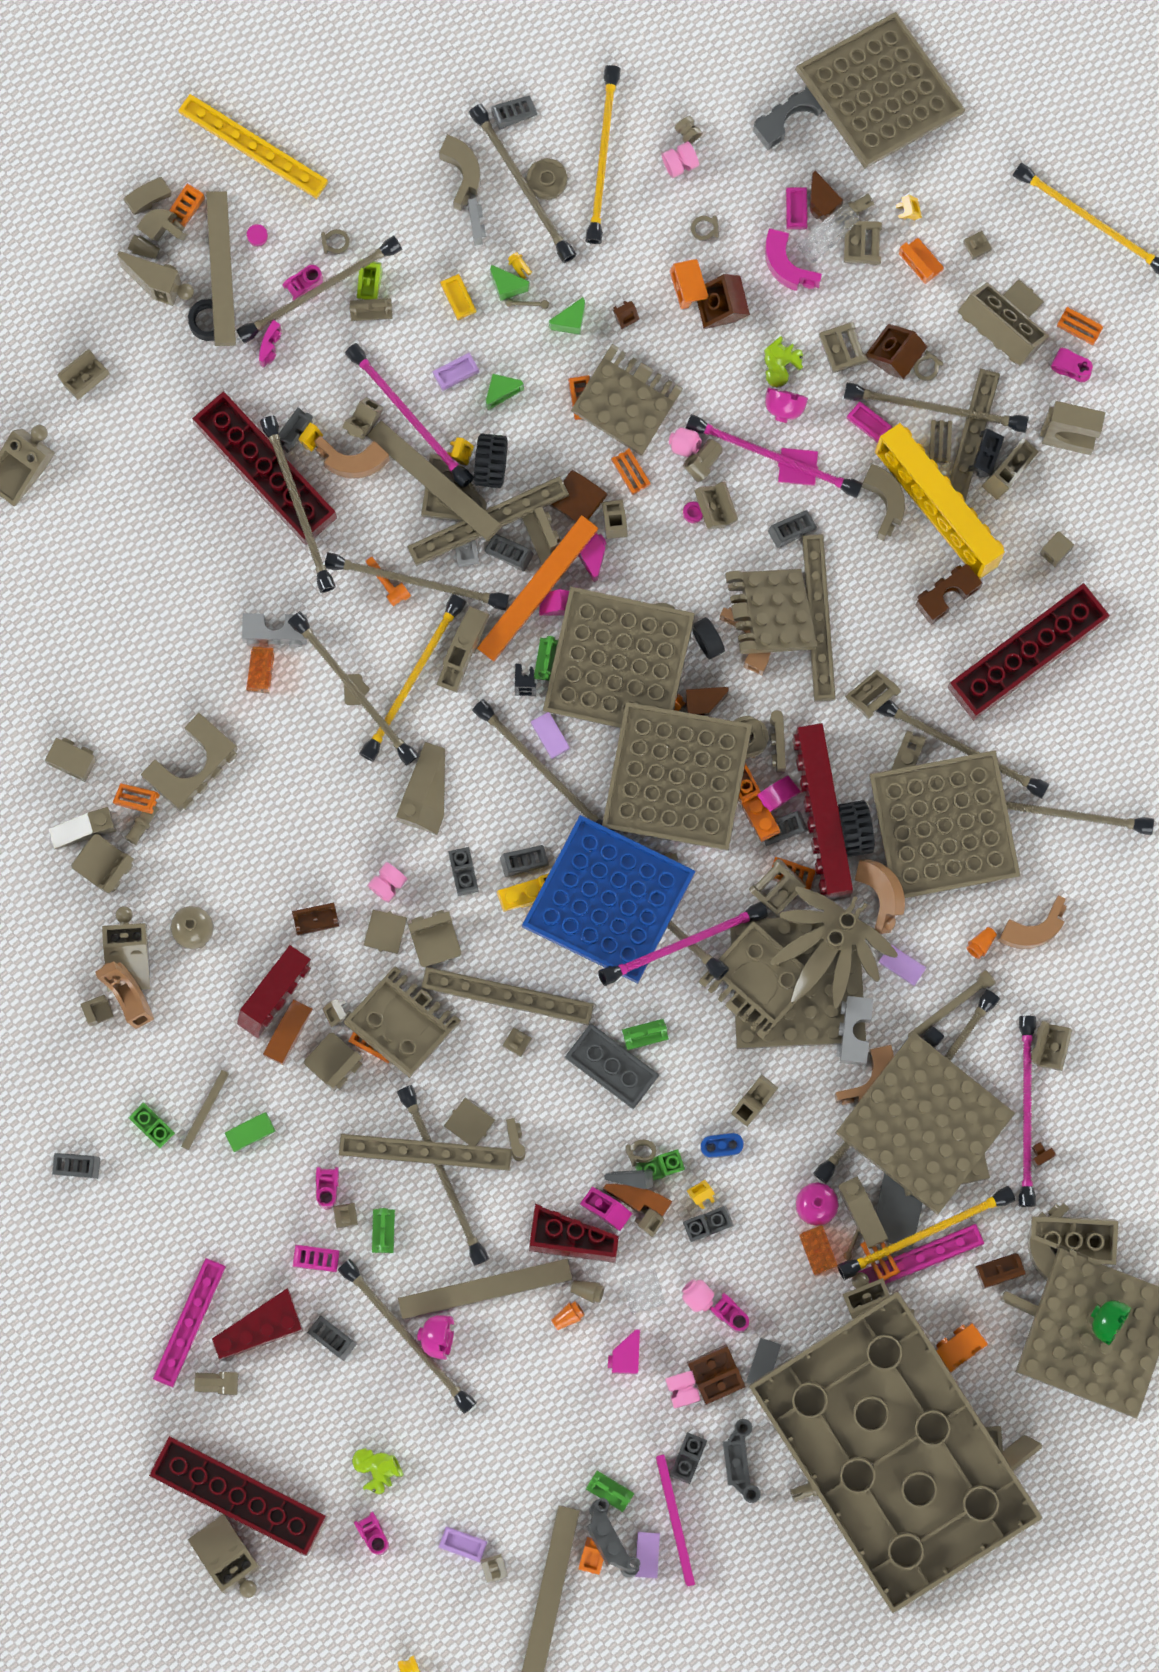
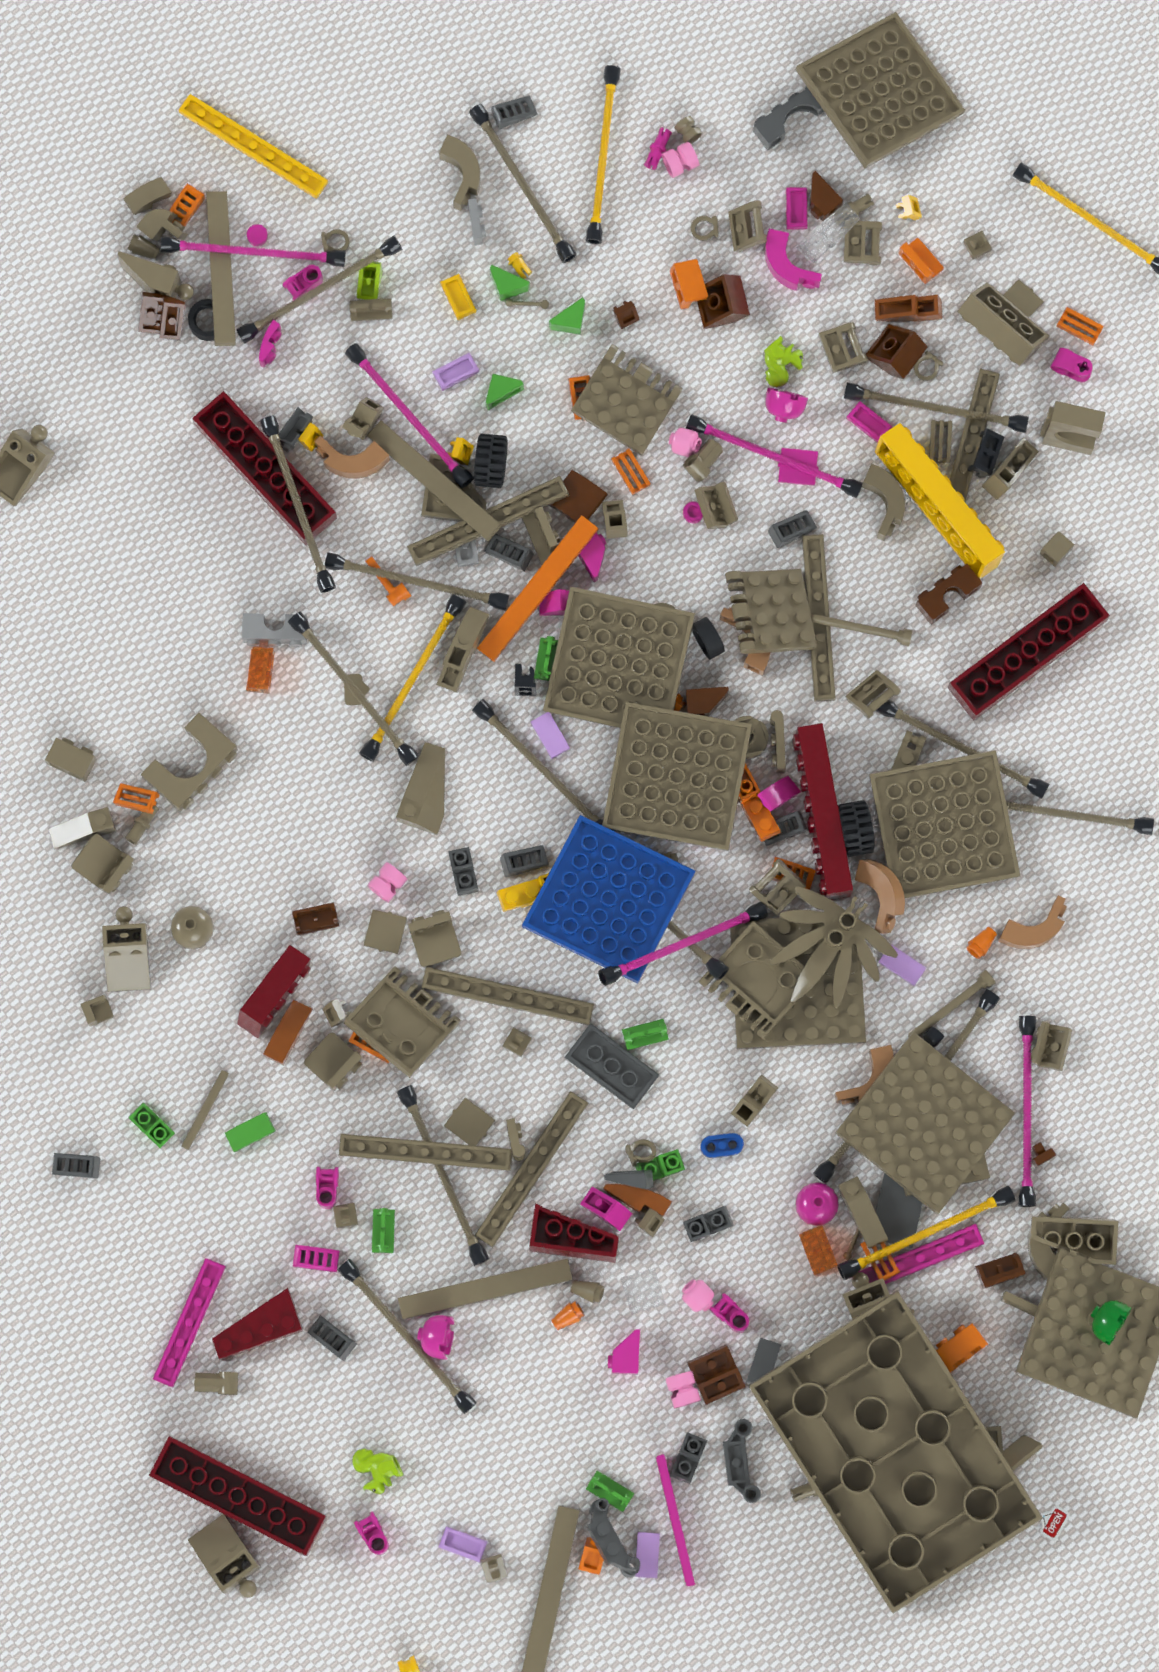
dark tan bracket [57,349,110,400] -> none
medium nougat arch [95,961,154,1029] -> none
dark tan tile [526,158,568,200] -> none
yellow tile [687,1180,715,1209] -> none
light grey arch [836,996,873,1066] -> none
none -> slope [138,292,185,340]
none -> dark pink hose [160,236,346,267]
none -> dark tan tile [474,1091,589,1248]
none -> dark pink pin [644,127,672,170]
none -> dark tan plate [728,200,767,252]
none -> dark tan piece [811,614,912,646]
none -> dark orange slope [875,294,942,322]
none -> sticker [1040,1505,1070,1541]

